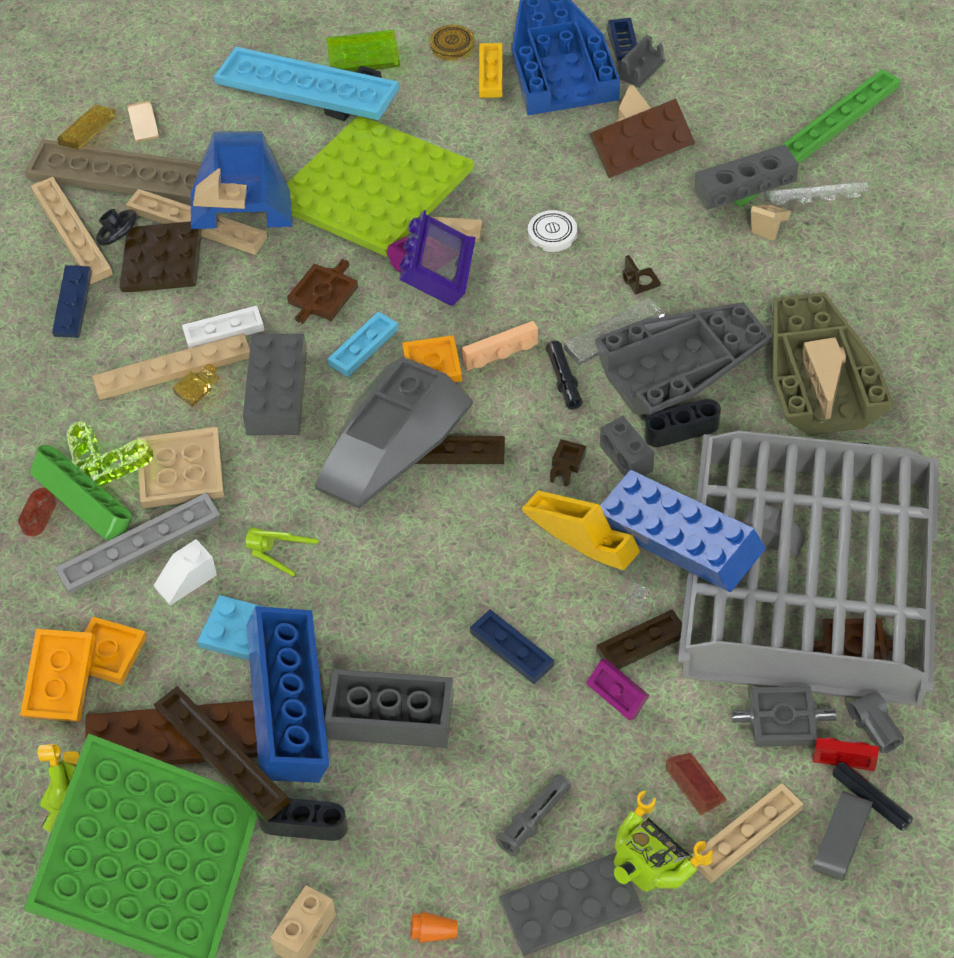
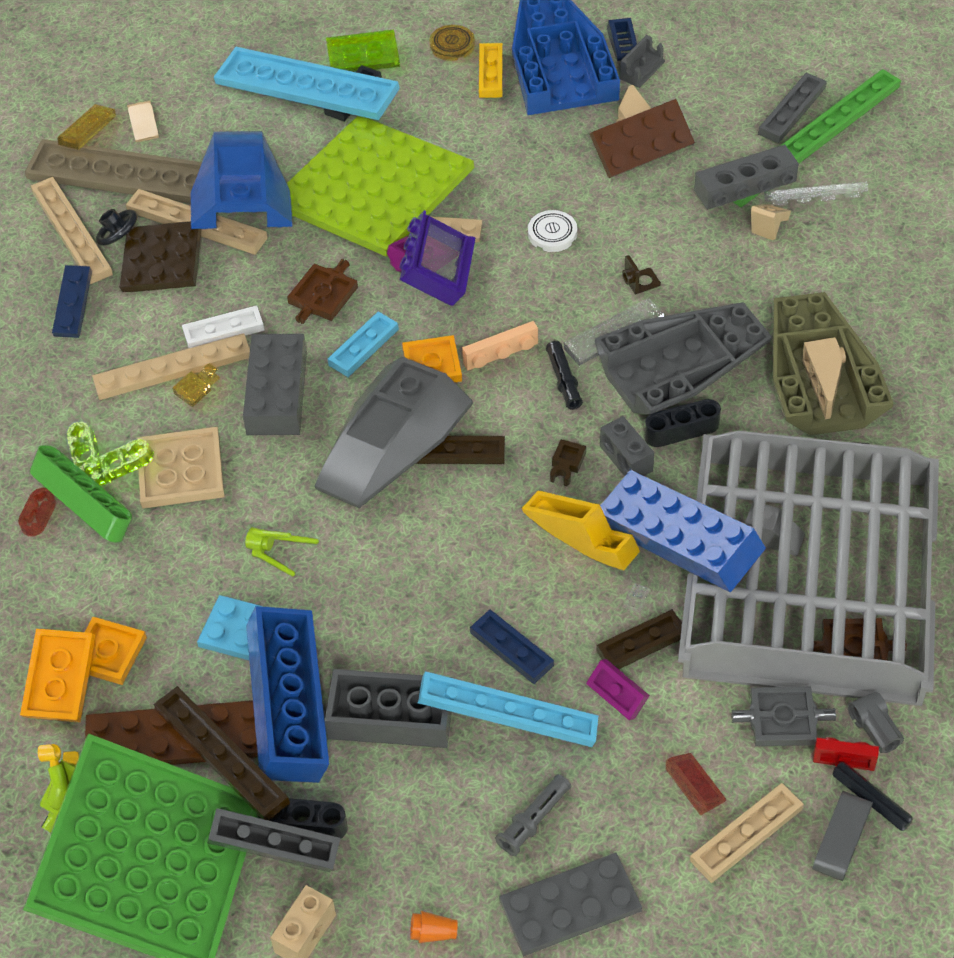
light grey plate [55,492,220,594] -> none
white slope [154,539,217,605] -> none
tan slope [193,168,247,209] -> none
lime torso [614,791,714,892] -> none
none -> dark grey brick [207,808,340,872]
none -> medium azure plate [418,671,599,747]
none -> dark grey plate [758,72,827,143]

